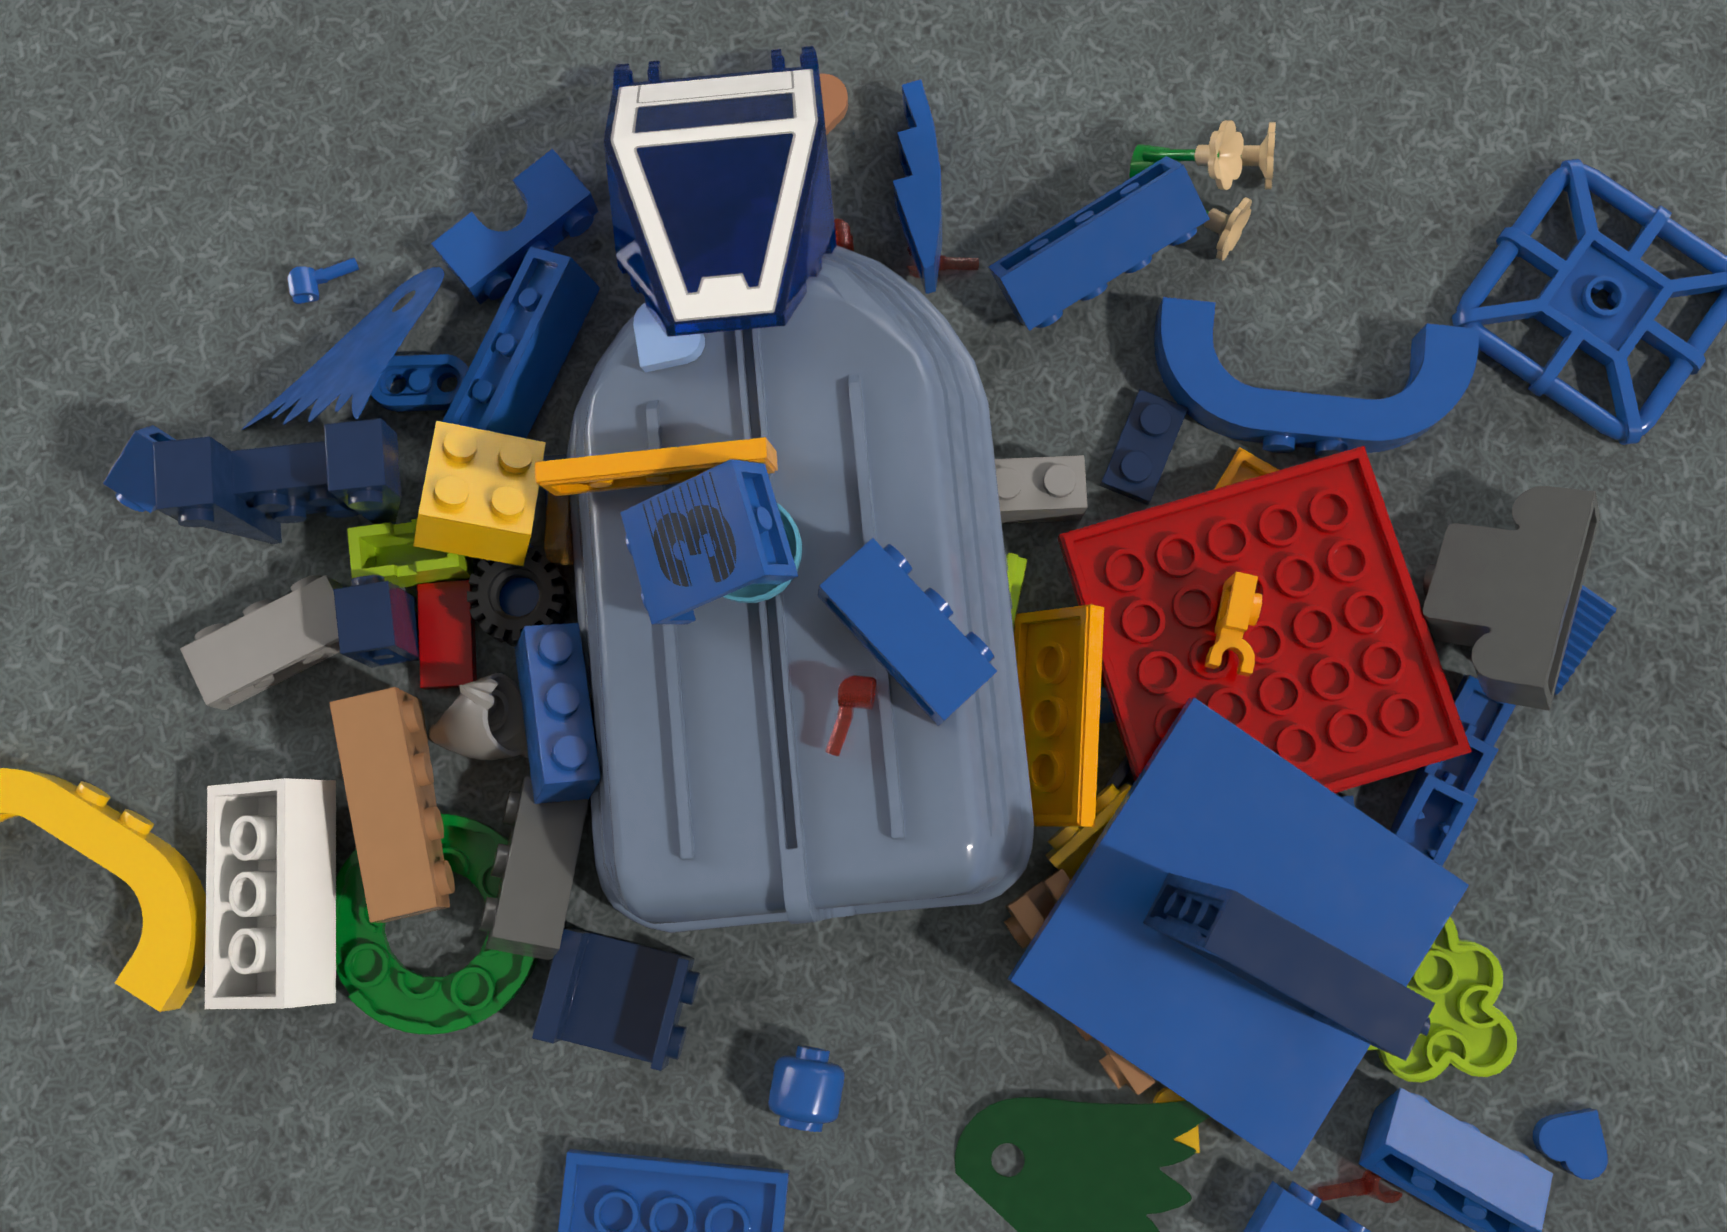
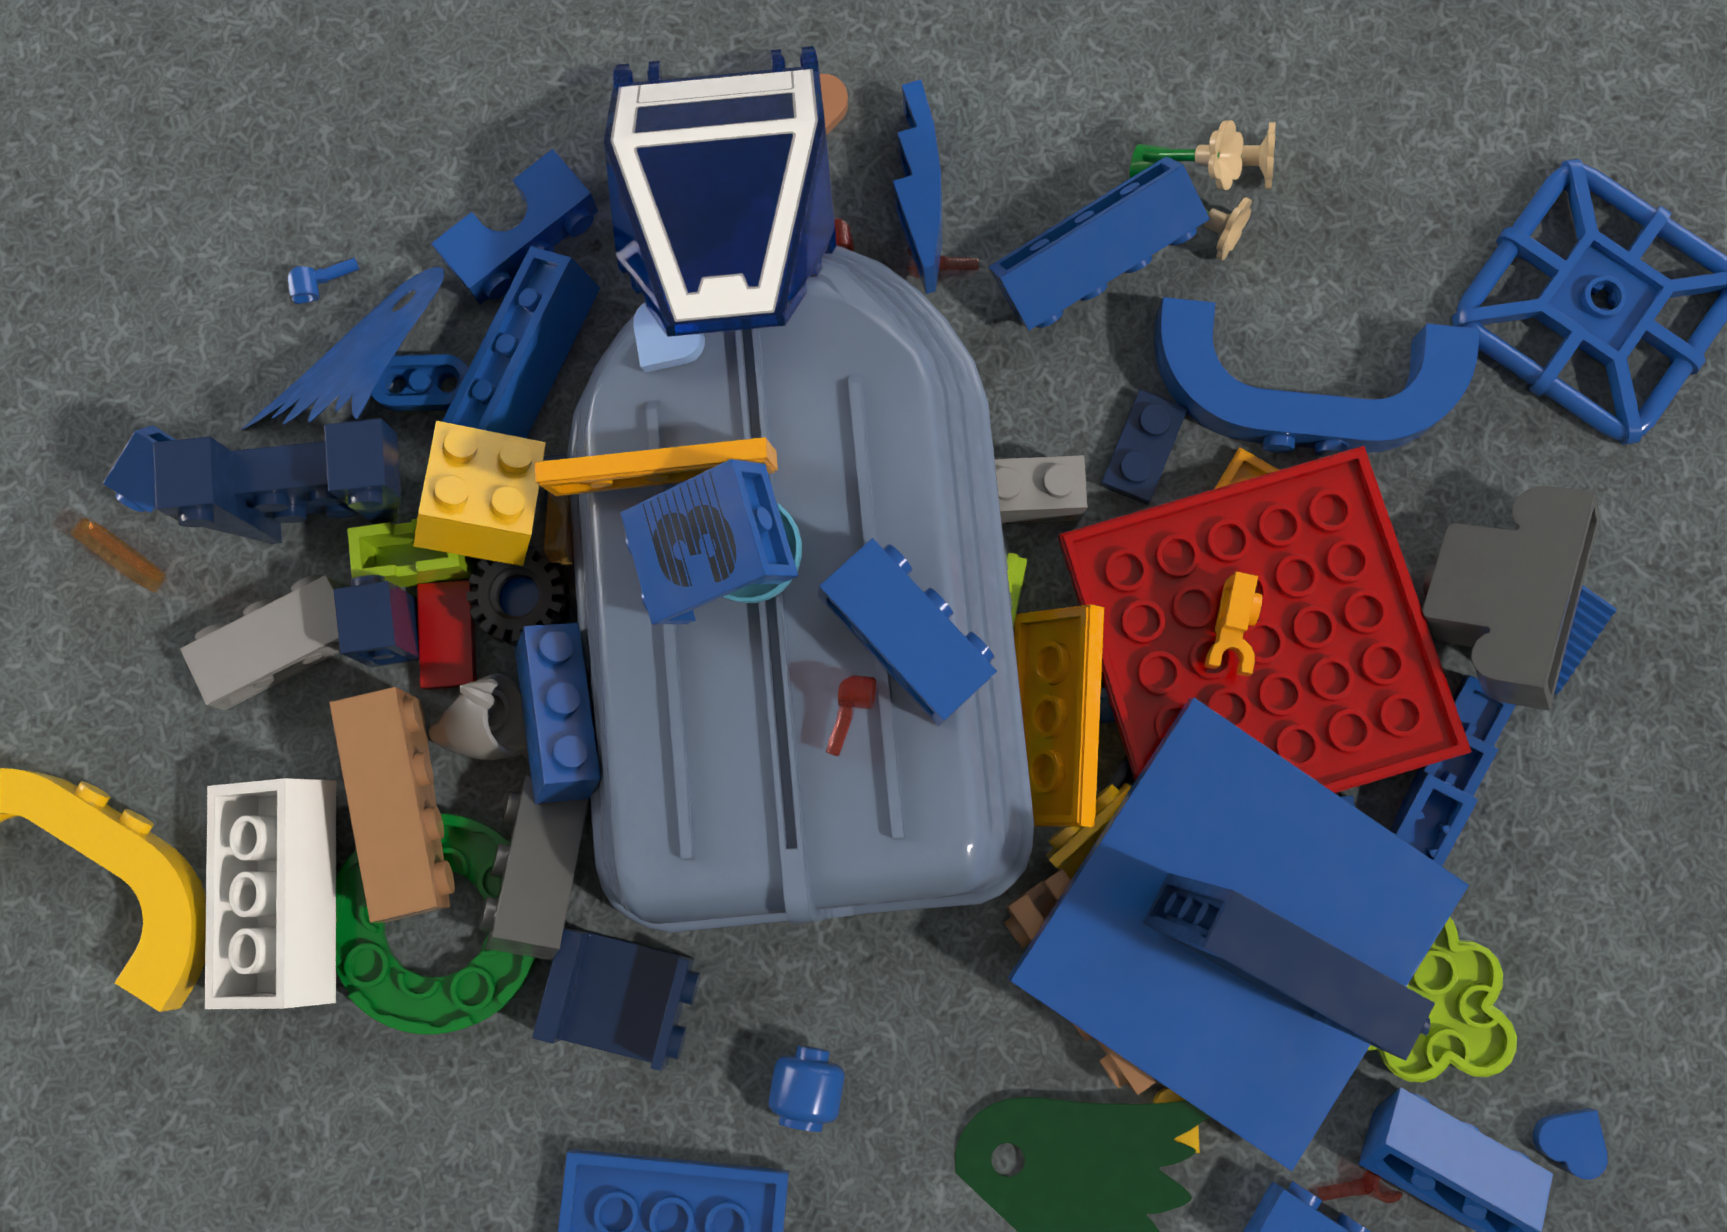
none -> clear orange tile [70,517,167,593]

